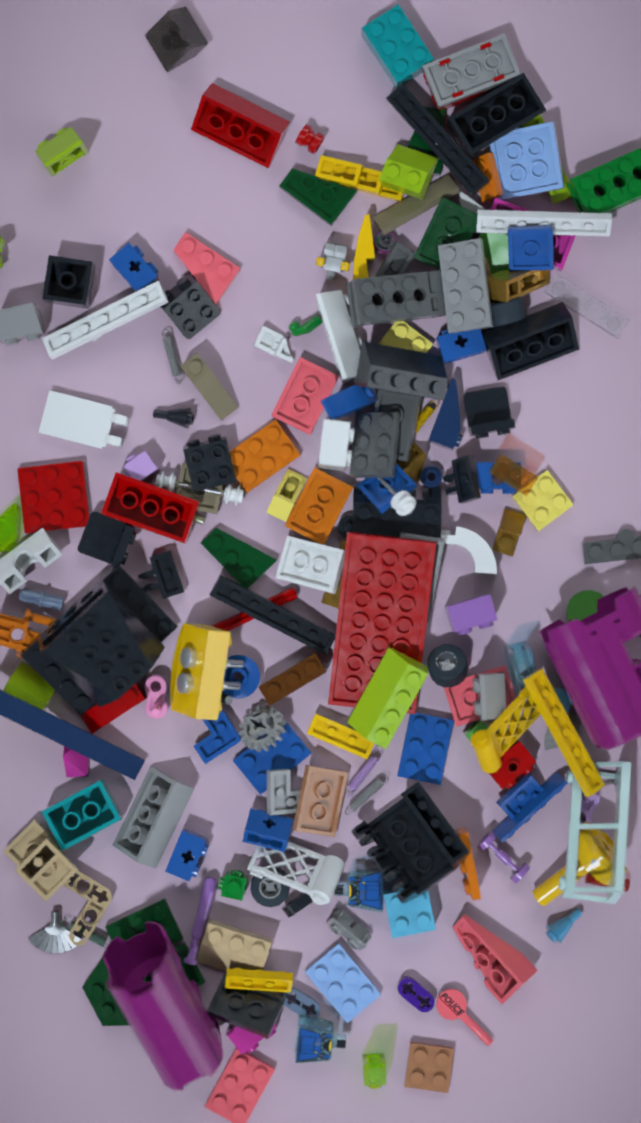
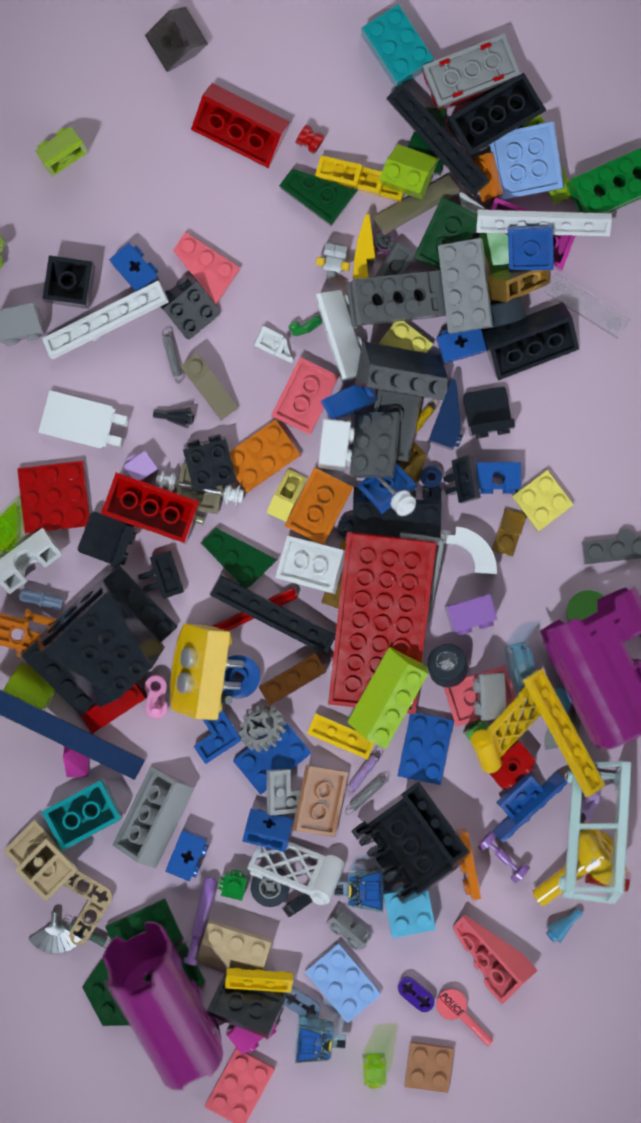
clear orange plate [489,454,538,496] -> none

